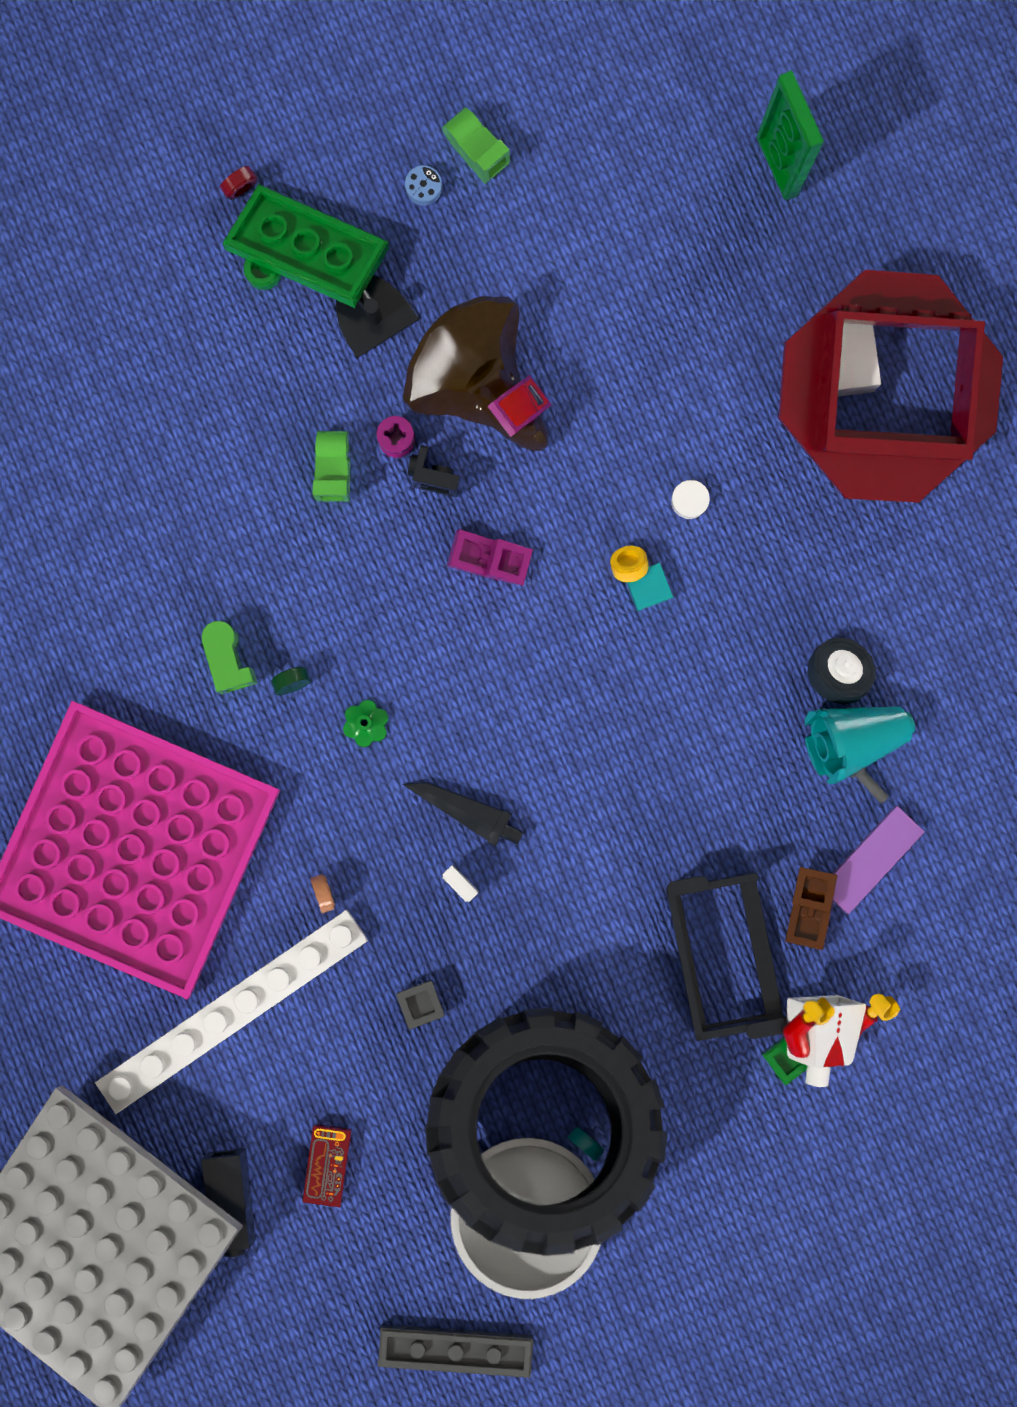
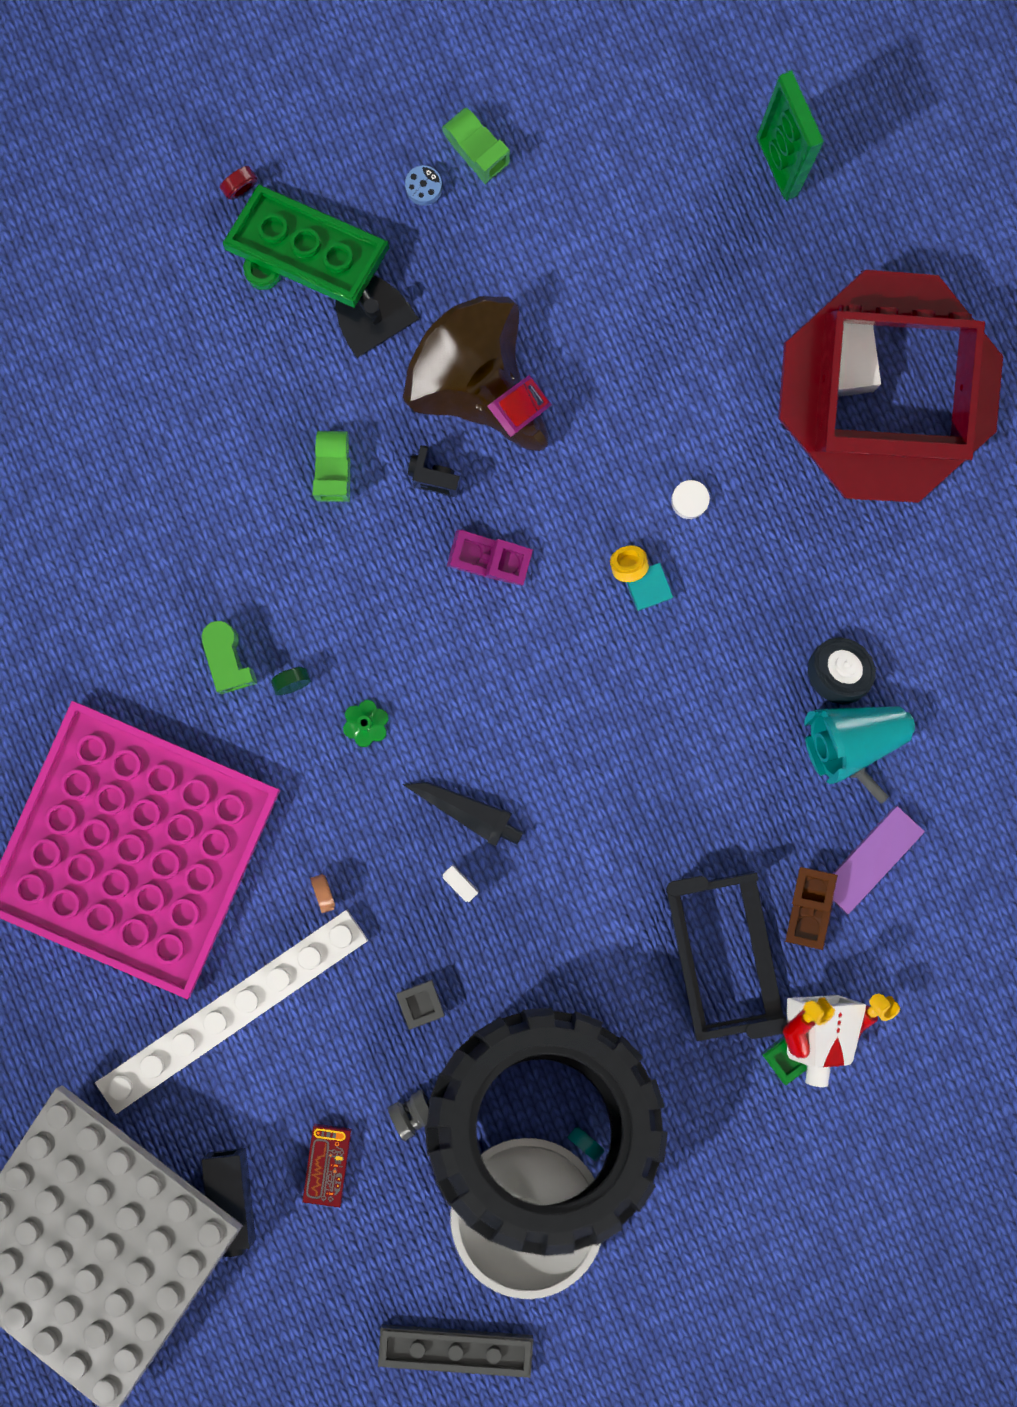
magenta wheel [376,416,415,458] -> none
none -> dark grey wheel [387,1089,430,1141]

